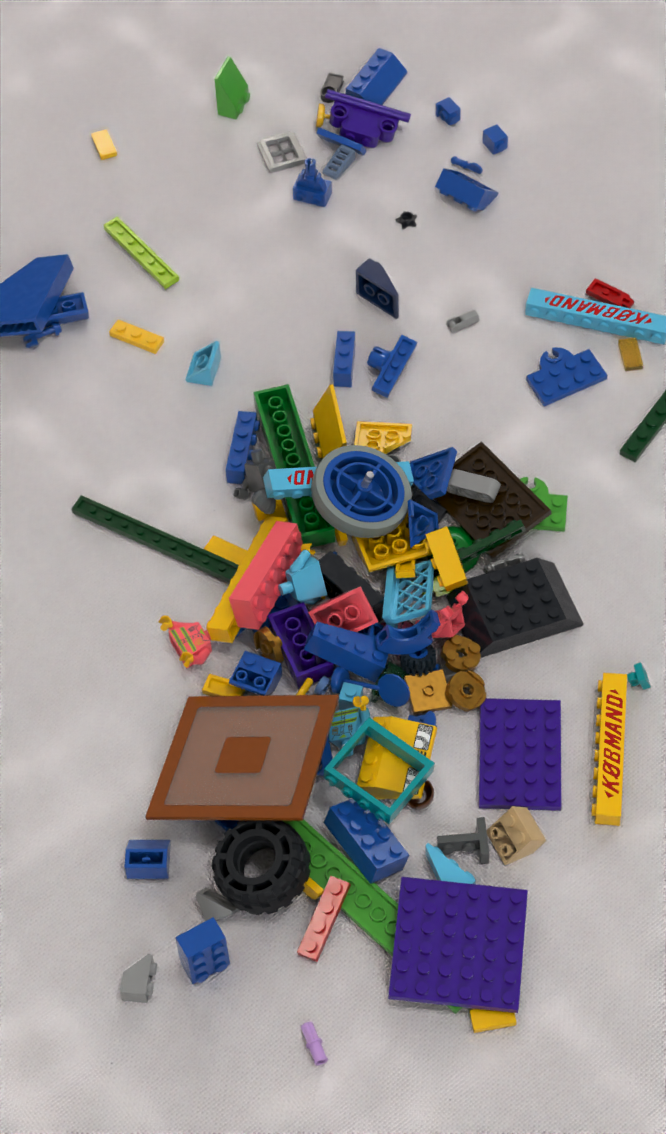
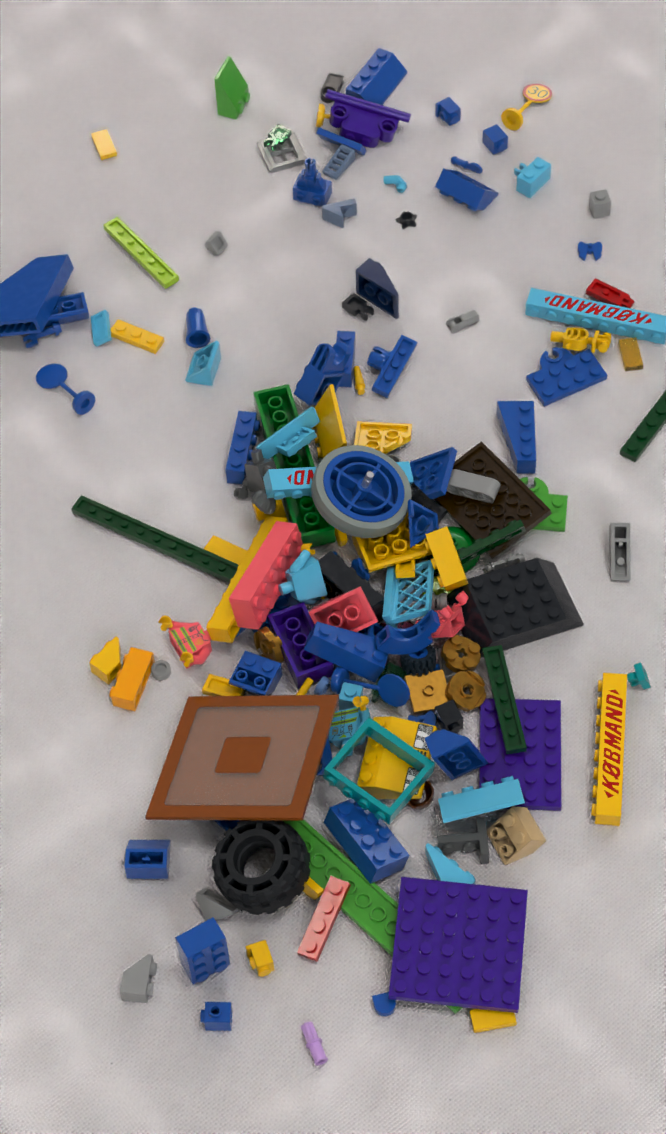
none -> blue piece [36,364,96,415]
none -> yellow slope [89,636,122,685]
none -> medium azure tile [91,310,112,347]
none -> light orange brick [109,647,155,711]
none -> light grey tile [151,660,171,681]
none -> blue plant [186,307,211,348]
none -> blue brick [201,1002,233,1031]
none -> light grey tile [204,231,228,256]
none -> yellow brick [245,940,275,977]
none -> medium azure bracket [256,407,320,459]
none -> clear green plate [263,124,292,151]
none -> blue brick [294,342,351,406]
none -> sand blue slope [322,198,357,228]
none -> black plate [342,293,374,321]
none -> blue piece [351,558,370,581]
none -> yellow animal [353,366,365,395]
none -> blue tile [372,992,396,1016]
none -> medium azure arm [383,175,407,193]
none -> blue slope [425,729,488,780]
none -> light grey wheel [431,593,447,610]
none -> black brick [435,700,463,733]
none -> medium azure slope [438,776,525,823]
none -> dark green plate [482,645,527,755]
none -> blue wedge [496,401,536,474]
none -> yellow piece [501,84,552,130]
none -> medium azure brick [514,157,551,198]
none -> yellow torso [550,327,611,353]
none -> blue piece [577,241,602,261]
none -> light grey brick [589,189,611,219]
none -> light grey slope [609,523,631,581]

